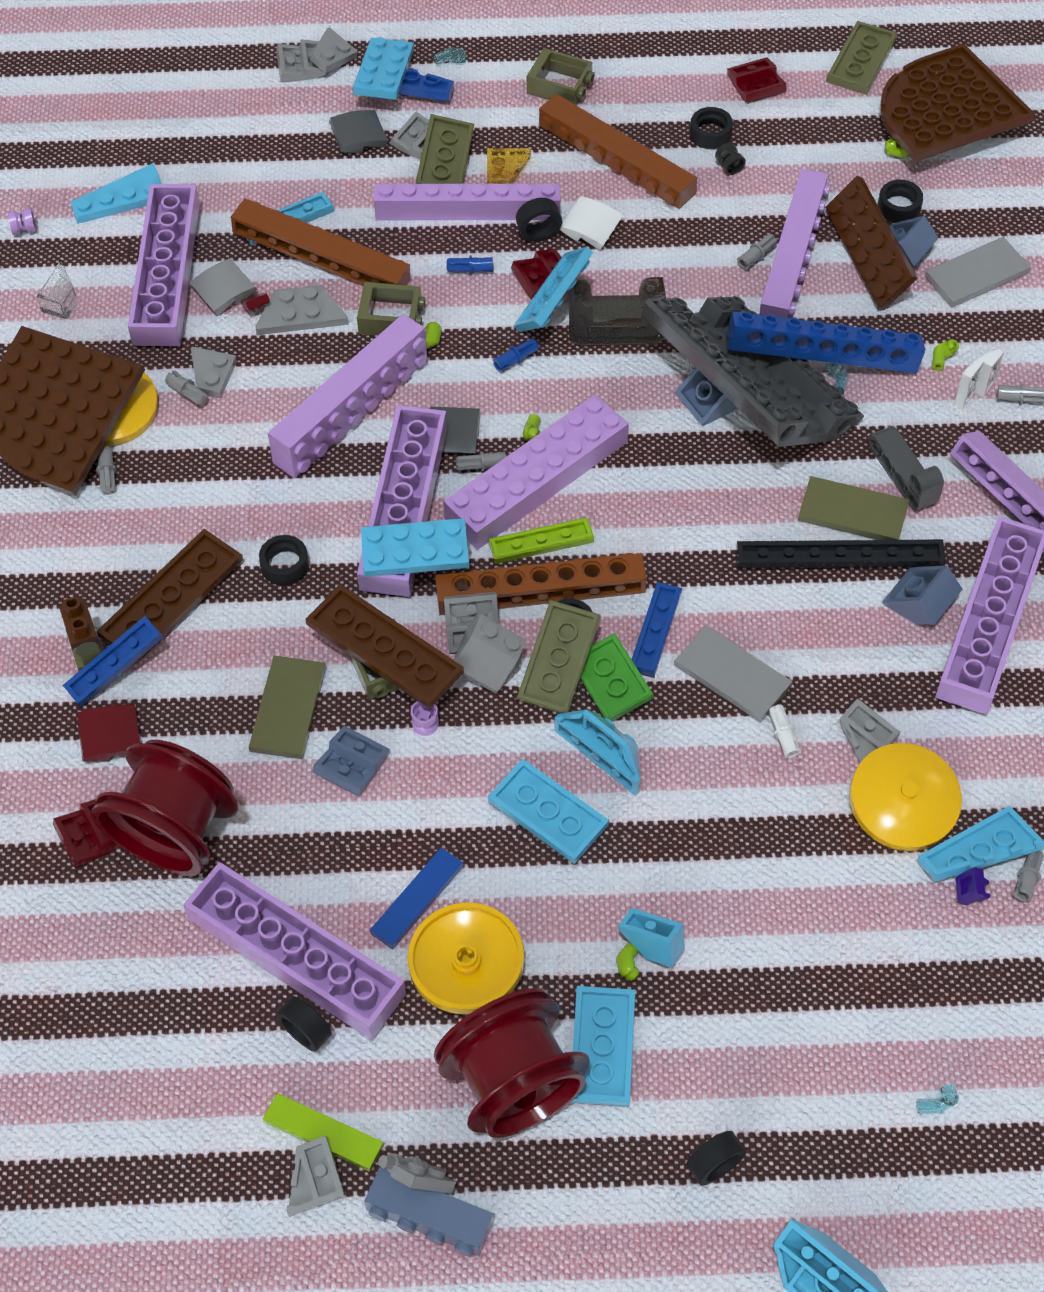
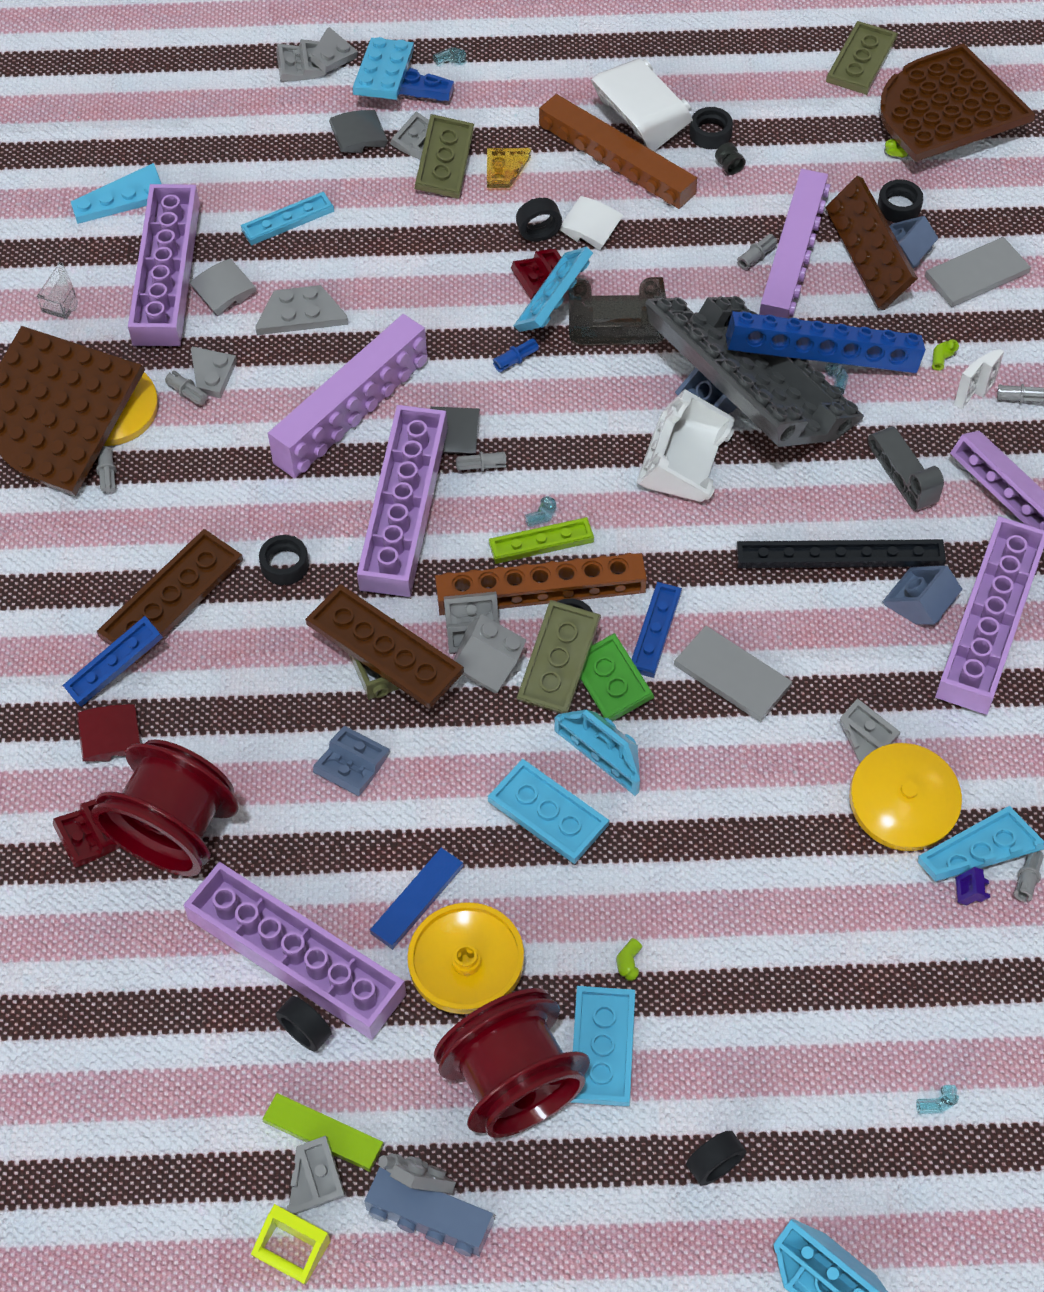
lavender wheel [8,208,36,235] -> none
reddish brown hips [59,596,101,671] -> none
dark orange brick [231,198,410,286] -> none
dark red tile [240,293,270,311] -> none
olive tile [249,655,326,759] -> none
olive window [357,282,426,336] -> none
medium azure plate [361,518,469,577] -> none
lavender brick [374,184,560,220] -> none
lavender wheel [411,701,439,736] -> none
lime arm [425,322,442,349] -> none
lavender brick [443,394,629,550] -> none
blue axle [446,255,493,274] -> none
lime arm [523,414,541,441] -> none
olive window [526,48,595,105] -> none
medium azure slope [618,907,685,968] -> none
dark red slope [727,57,787,103] -> none
white axle [769,704,801,758] -> none
olive tile [798,476,909,540] -> none
none -> neon yellow tile [251,1204,330,1285]
none -> clear light blue arm [525,496,556,527]
none -> white windscreen [591,58,693,151]
none -> white windscreen [637,389,735,502]

